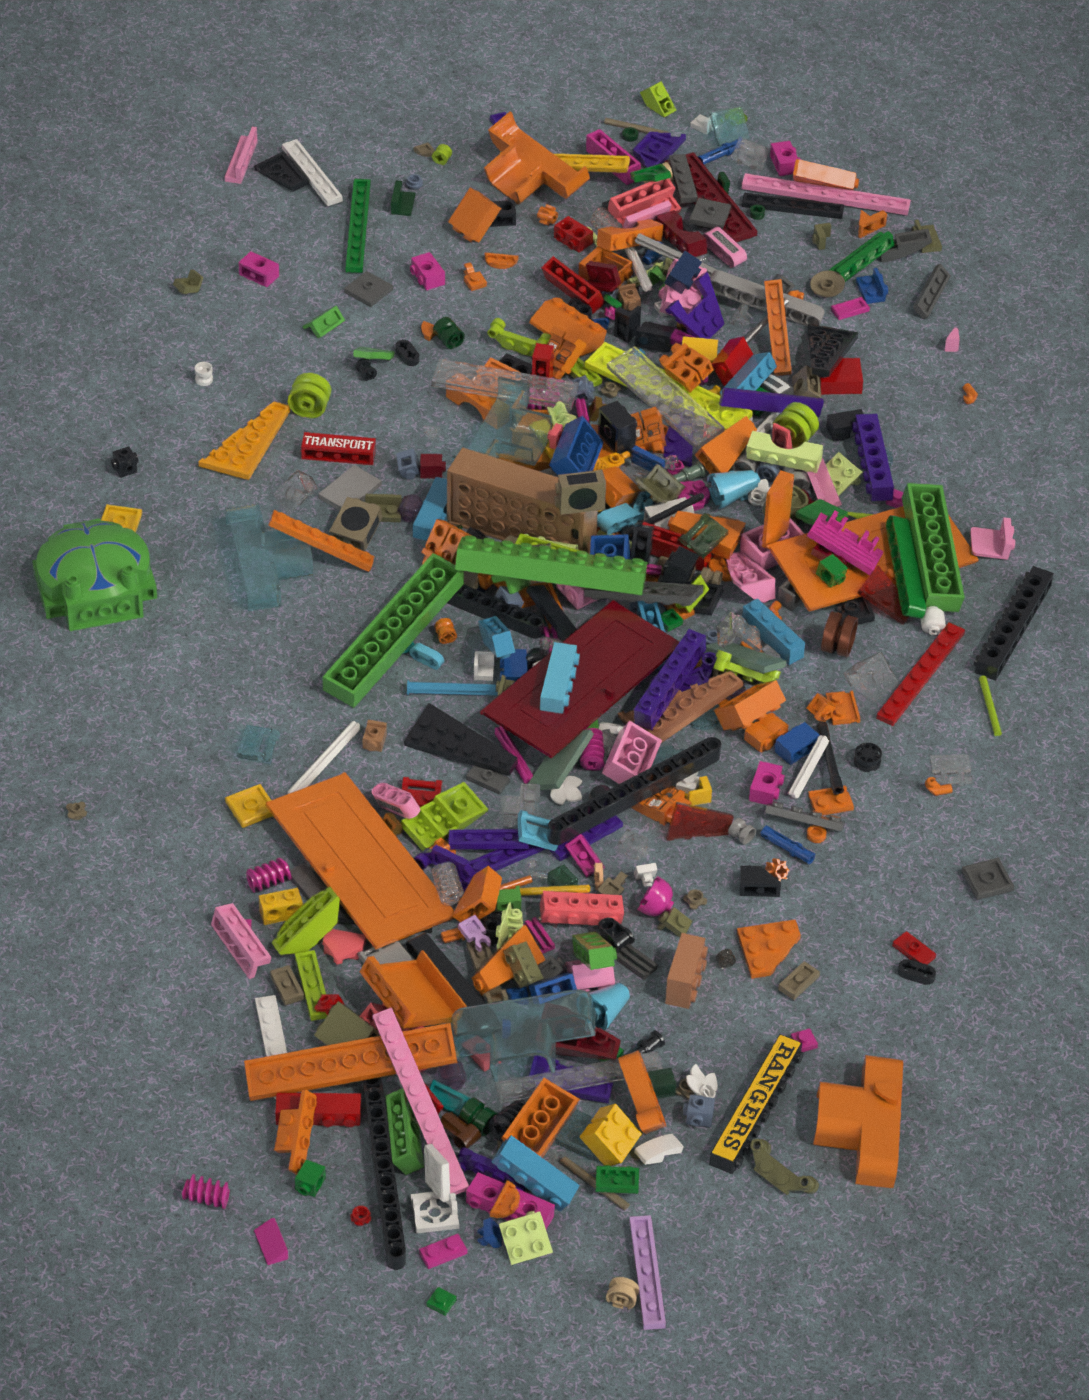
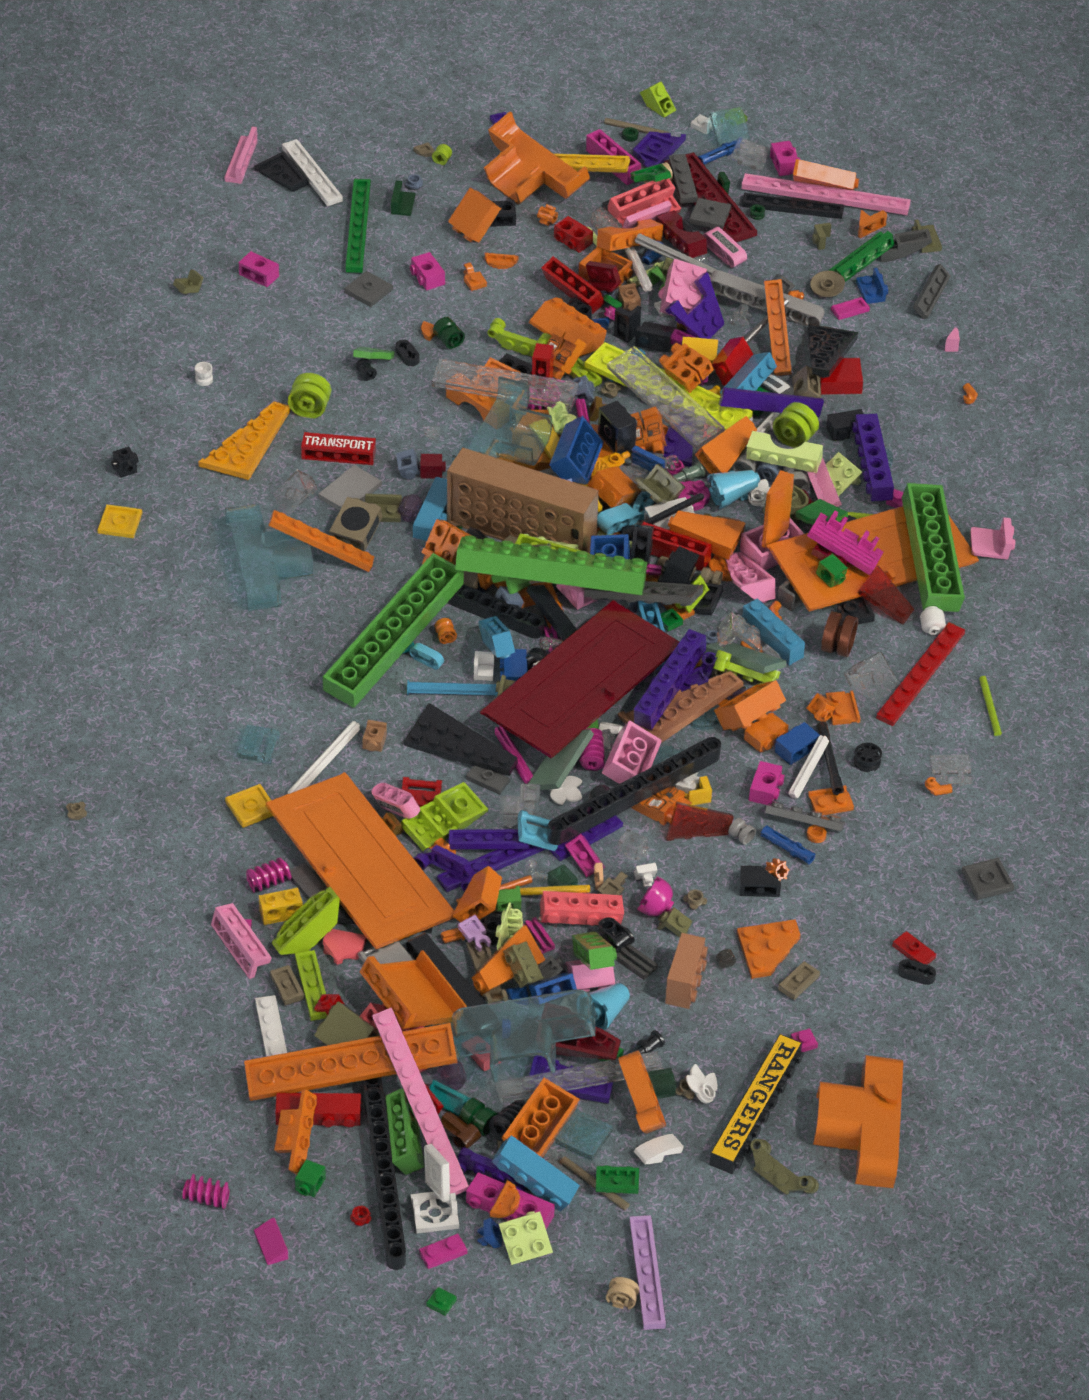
bright green windscreen [32,518,157,631] -> none
bright green panel [302,306,345,338] -> none
clear piece [431,862,464,906] -> none
medium azure brick [540,642,580,714] -> none
coral plate [547,423,563,449] -> none
dark tan brick [554,470,606,515] -> none
yellow piece [580,1104,642,1166] -> none
dark blue brick [664,251,702,294] -> none
clear green plate [679,513,728,559] -> none
sand blue brick [683,1095,715,1127] -> none
coral slope [772,423,792,449] -> none
green beam [886,515,926,619] -> none
black brick [974,566,1054,681] -> none

